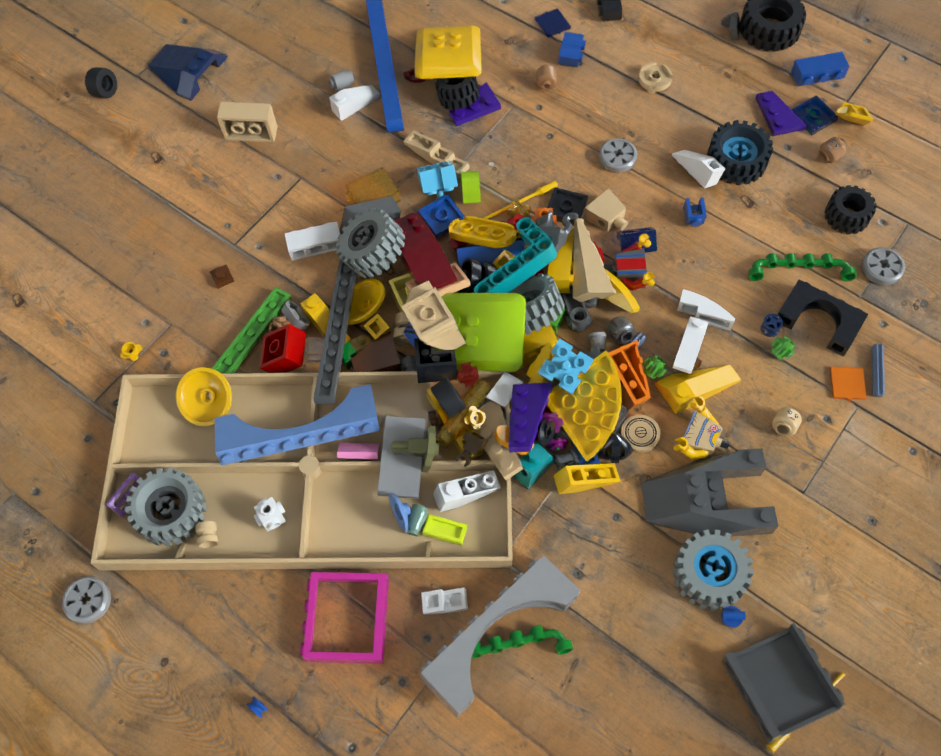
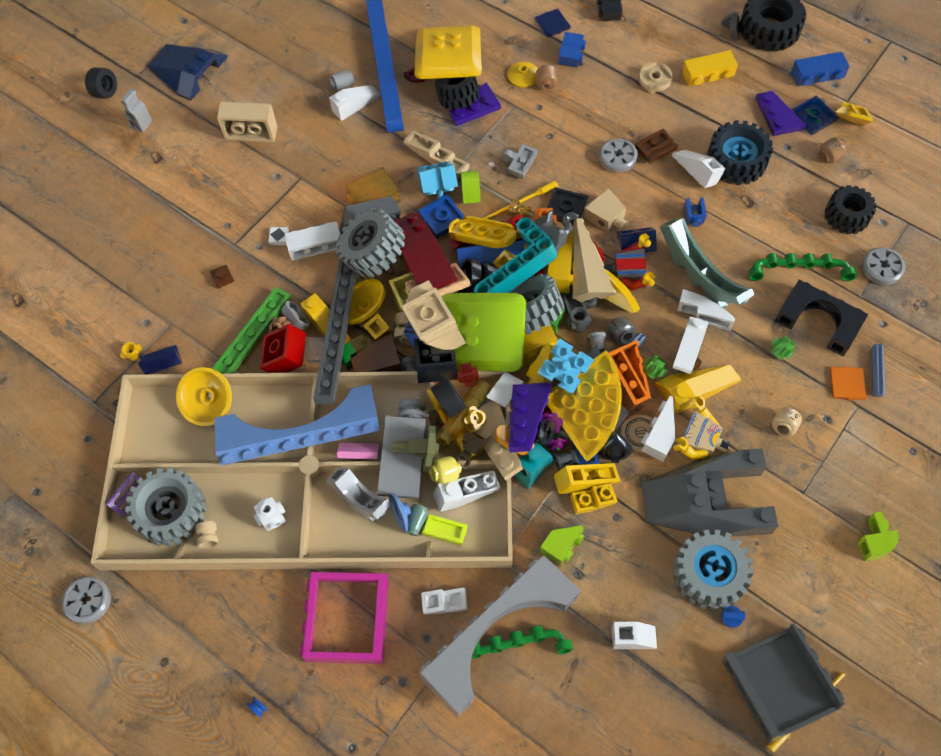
dark blue wheel [761,314,783,337] -> none
none -> light grey piece [121,89,152,133]
none -> clear blue panel [138,345,182,375]
none -> white tile [269,227,289,246]
none -> light grey arch [326,466,392,522]
none -> light grey wheel [398,398,426,419]
none -> light yellow head [429,456,461,484]
none -> light grey plate [503,144,538,179]
none -> yellow dish [507,62,538,88]
none -> lime slope [540,525,585,567]
none -> yellow slope [570,483,618,515]
none -> white slope [611,622,657,649]
none -> reddish brown plate [635,129,678,164]
none -> white slope [641,396,675,462]
none -> sand green arch [660,218,754,308]
none -> yellow brick [682,50,738,87]
none -> lime brick [858,511,898,561]

